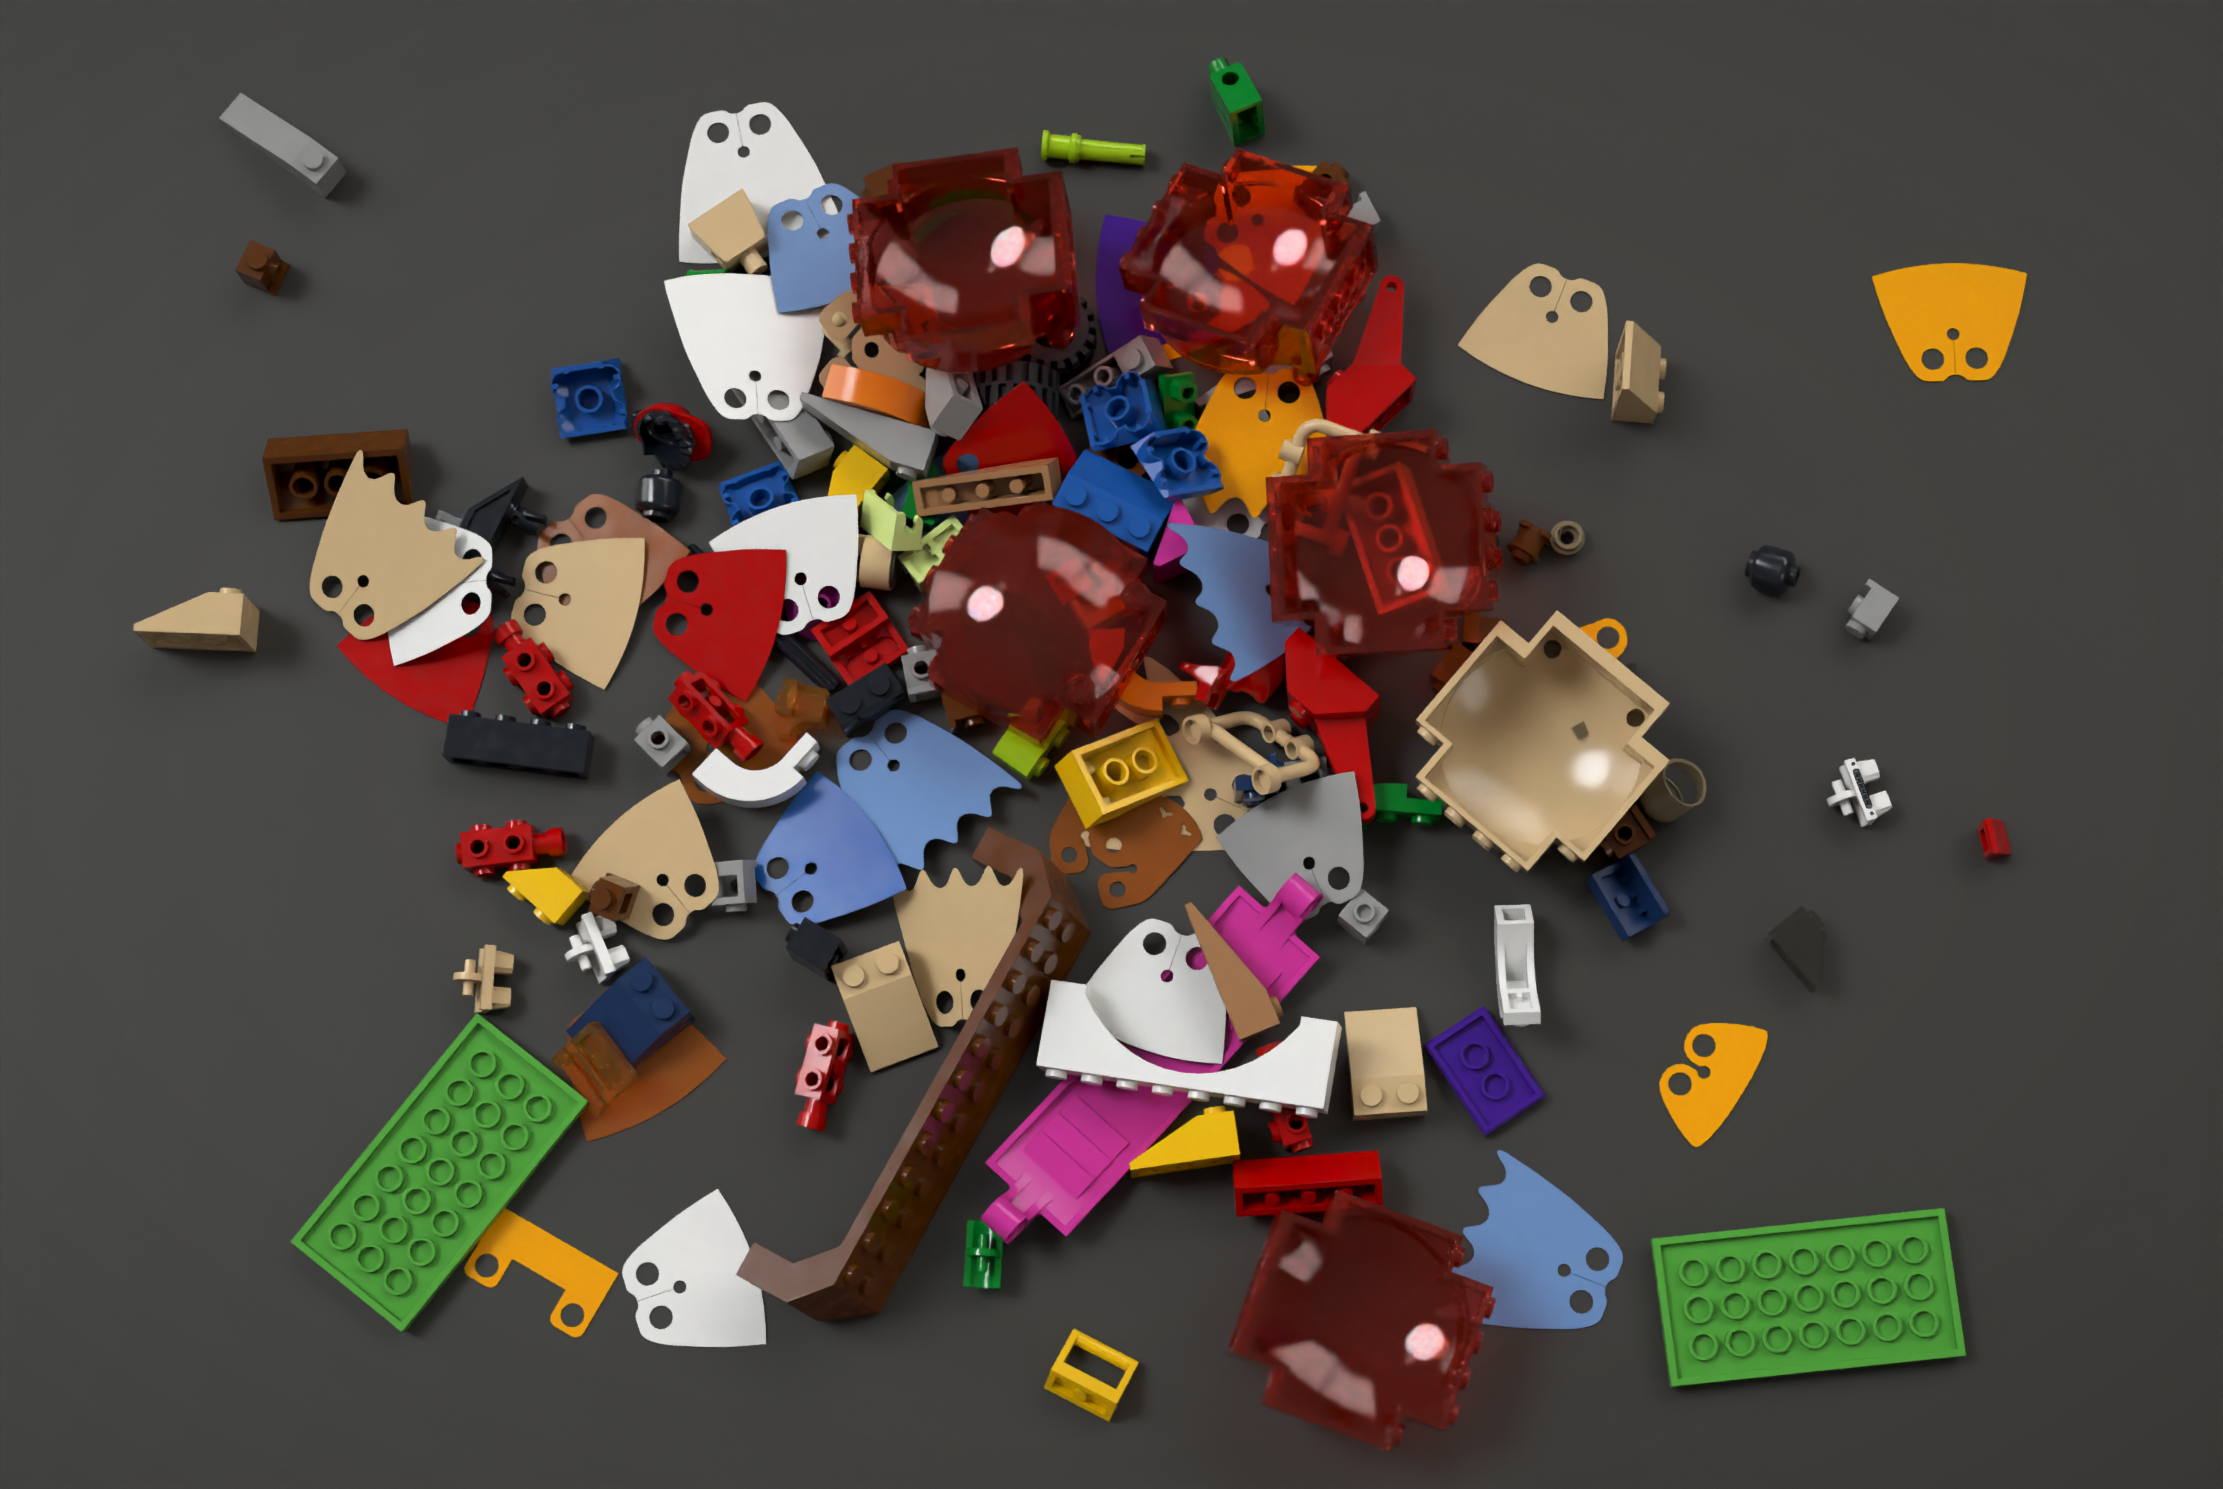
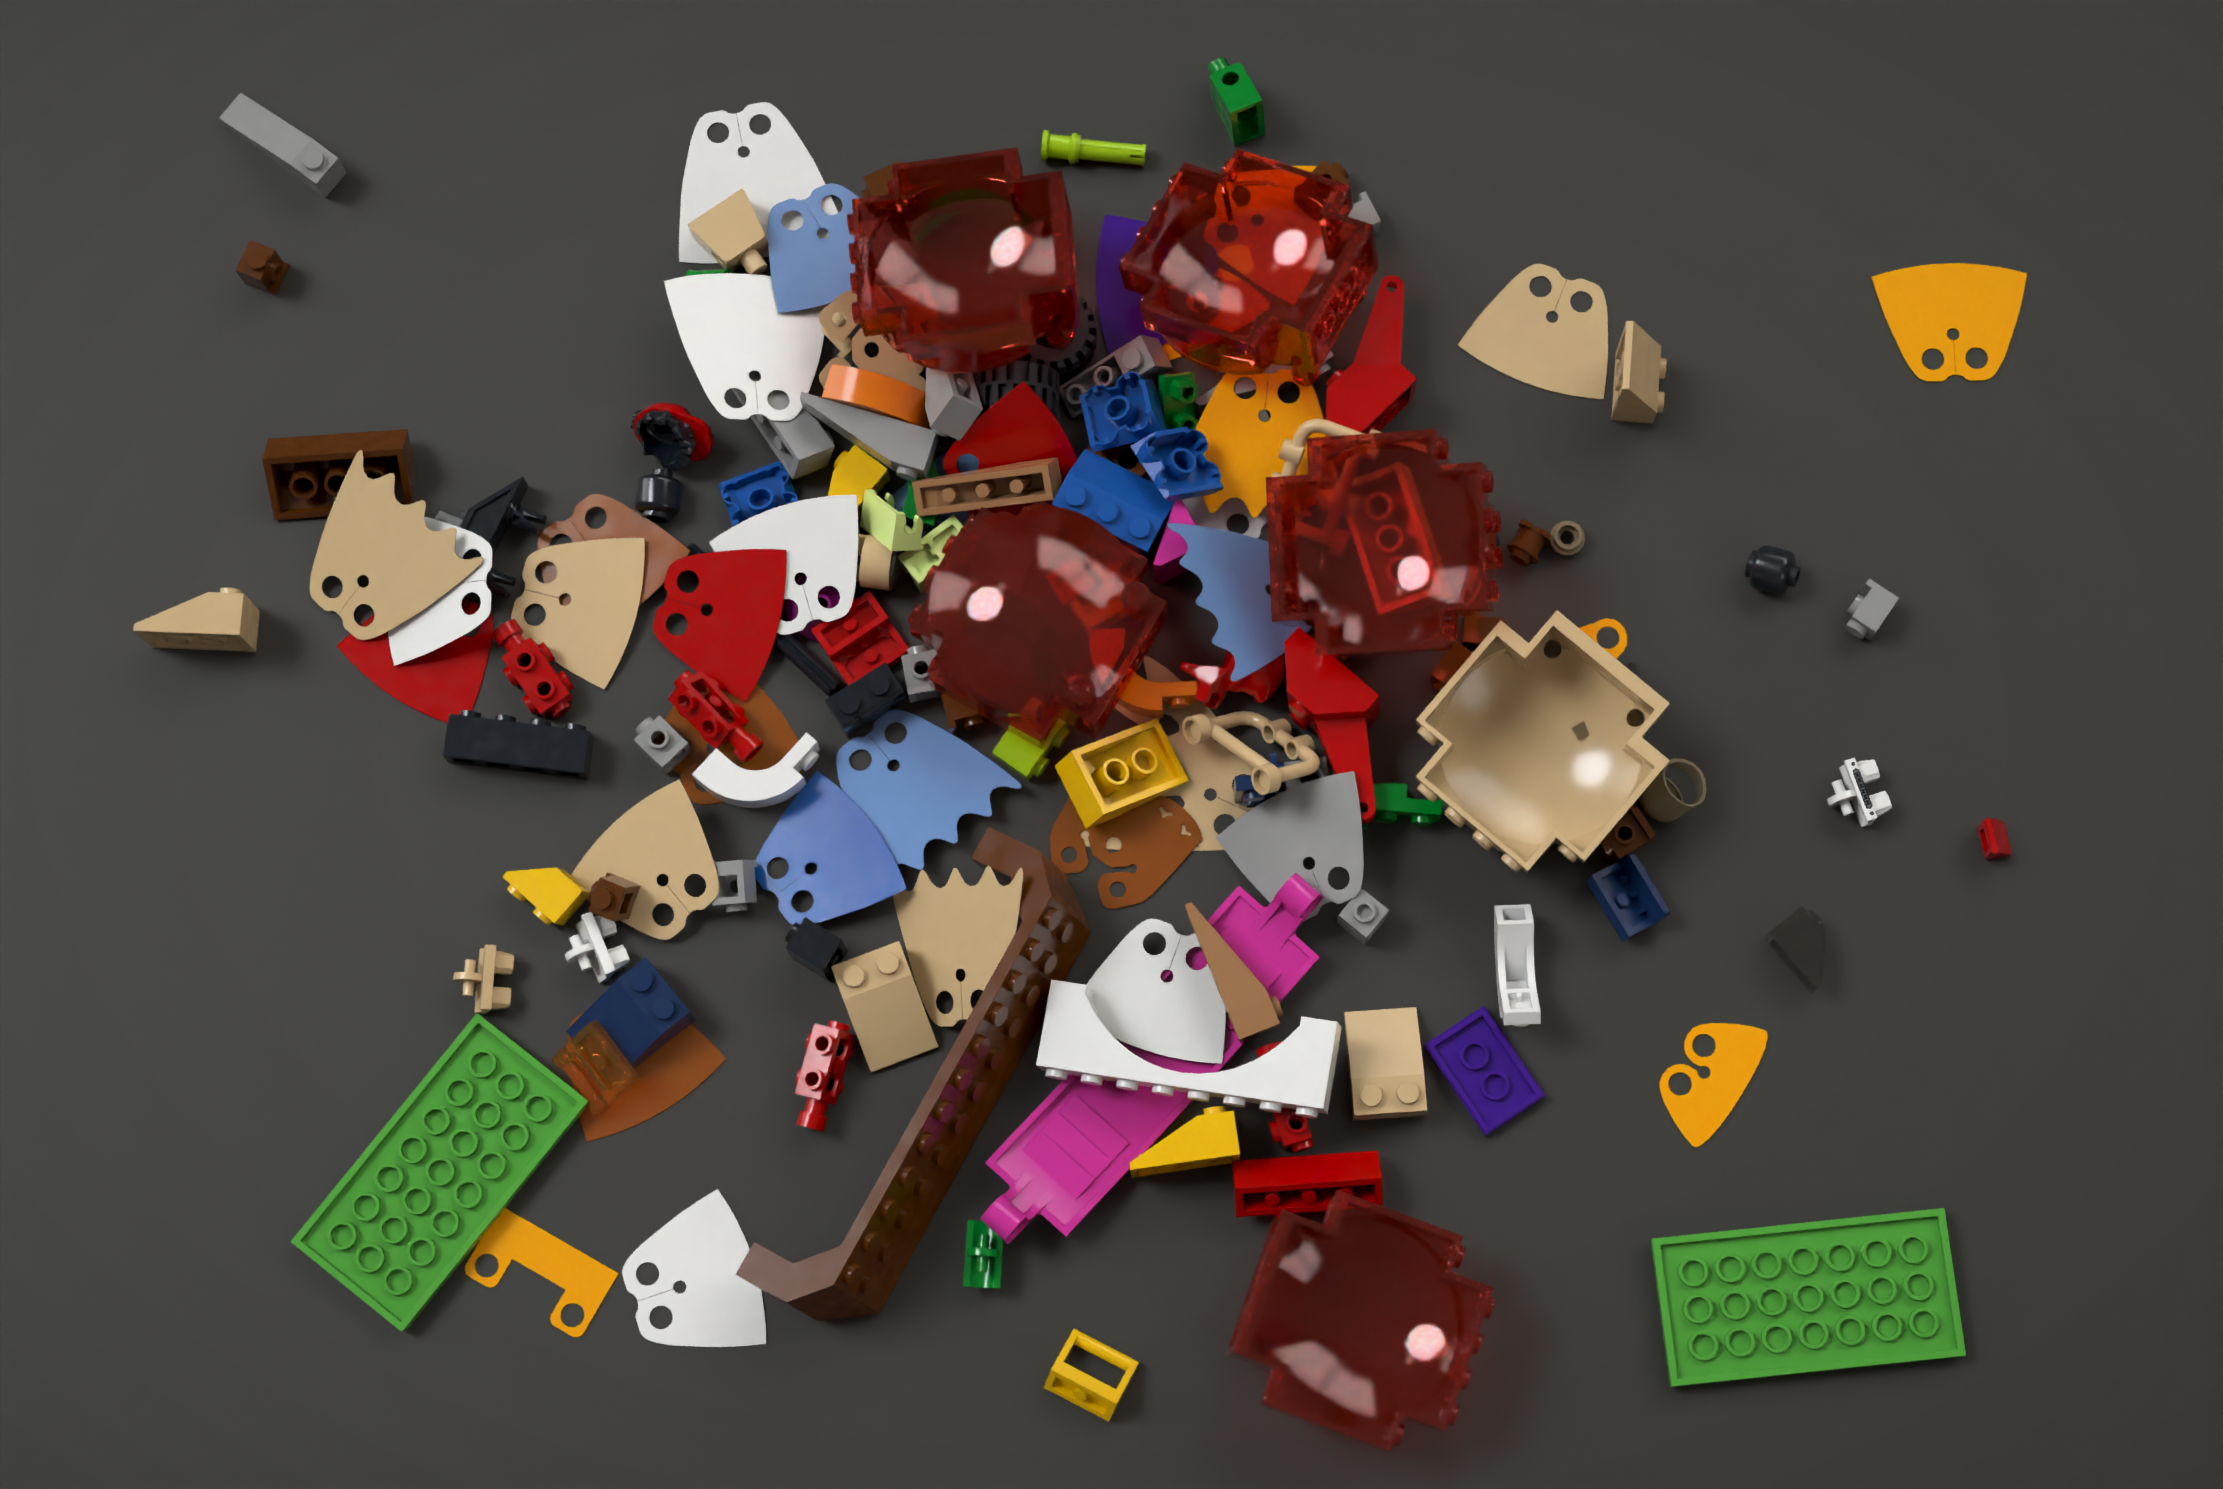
red brick [455,820,567,878] -> none
blue slope [550,358,630,439] -> none
clear orange brick [775,678,831,743] -> none
medium blue piece [1435,1150,1623,1329] -> none

